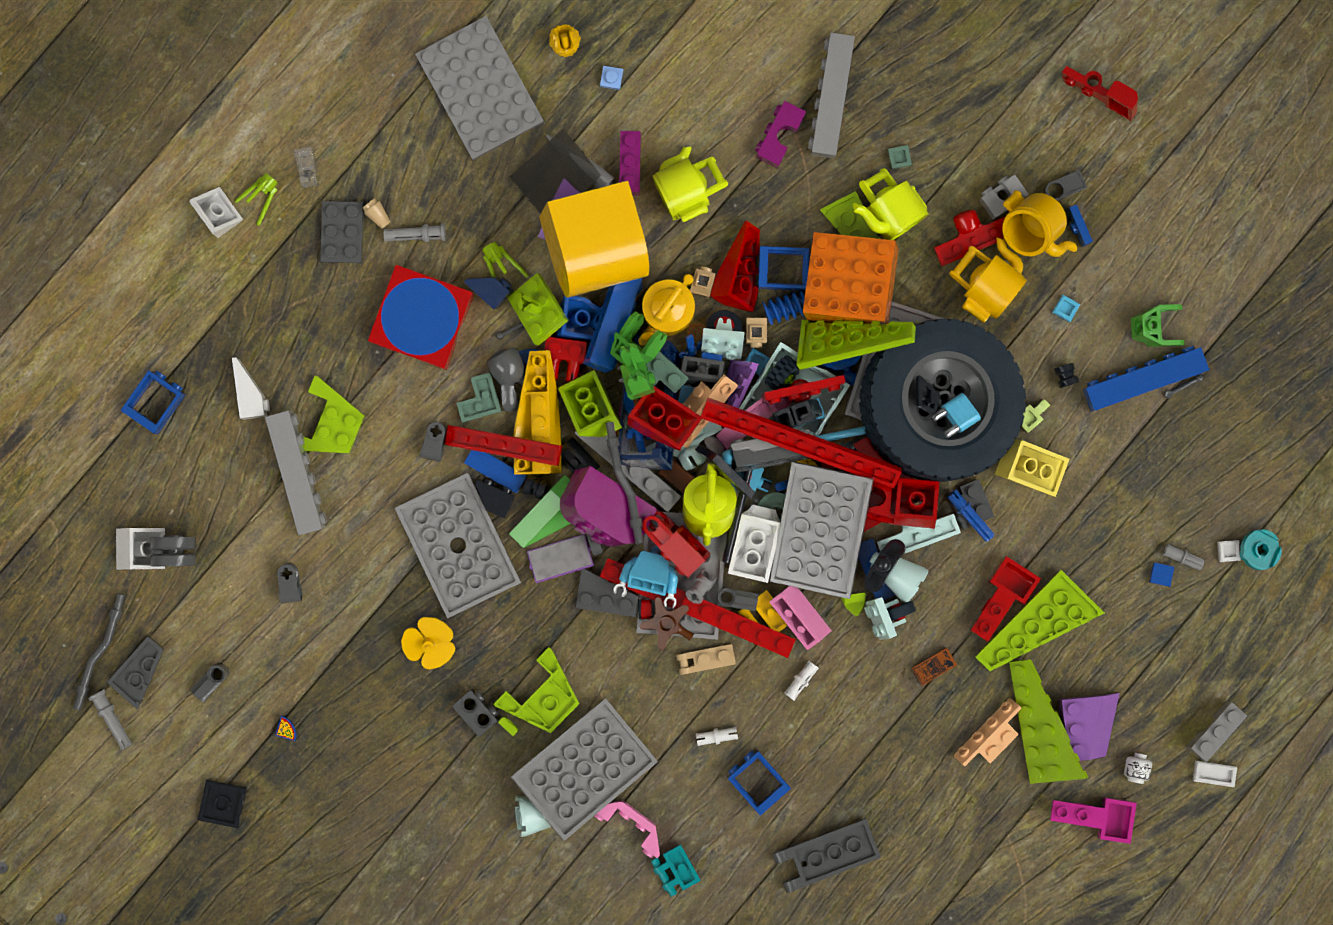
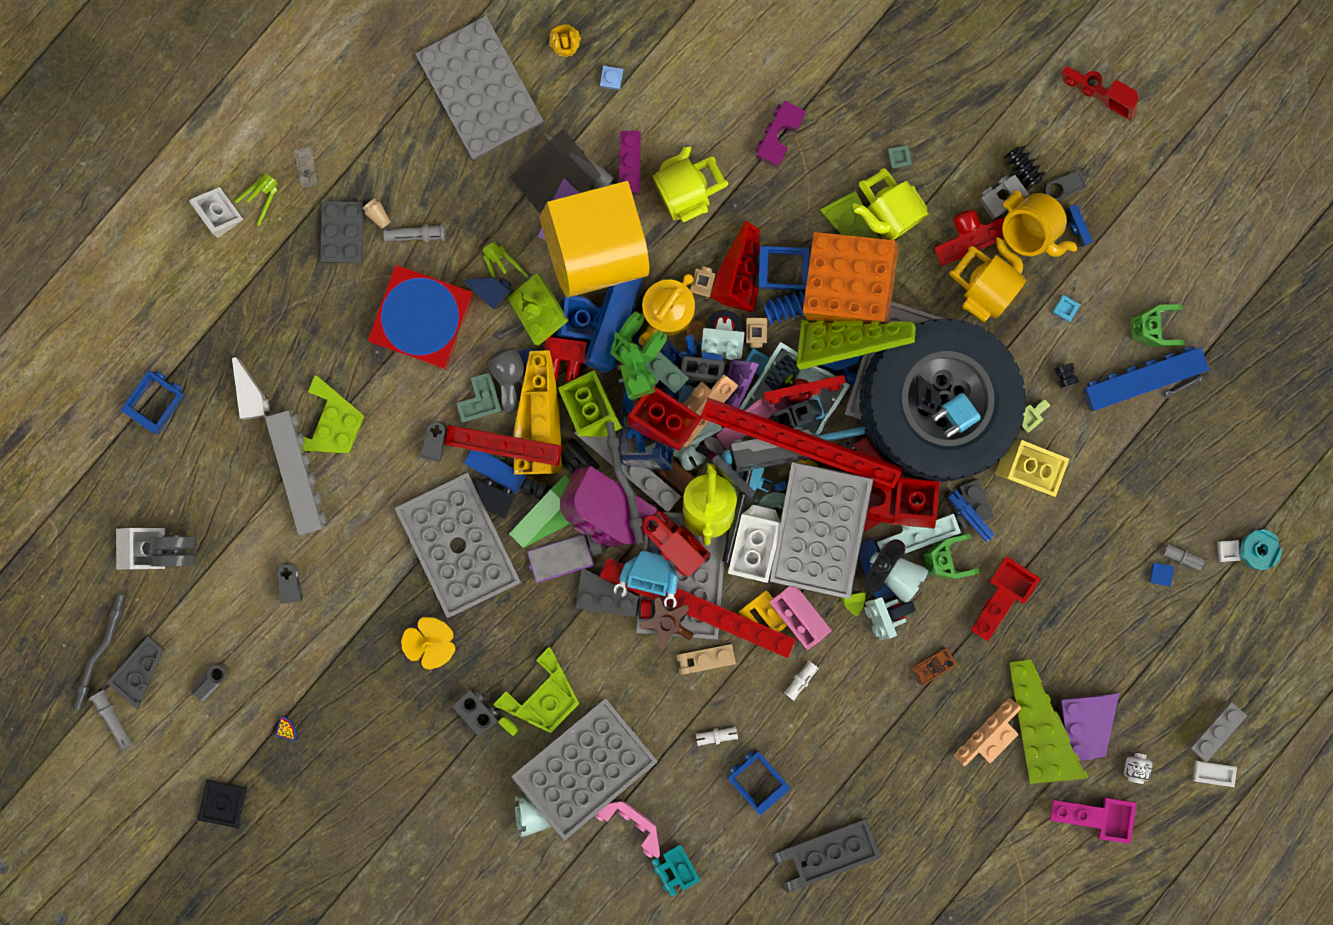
light grey piece [686,568,717,604] -> none
dark grey piece [717,588,758,611] -> none
light grey brick [808,33,855,159] -> none
lime wing [975,570,1105,671] -> none
none -> bright green piece [922,534,979,580]
none -> black piece [1003,145,1045,191]

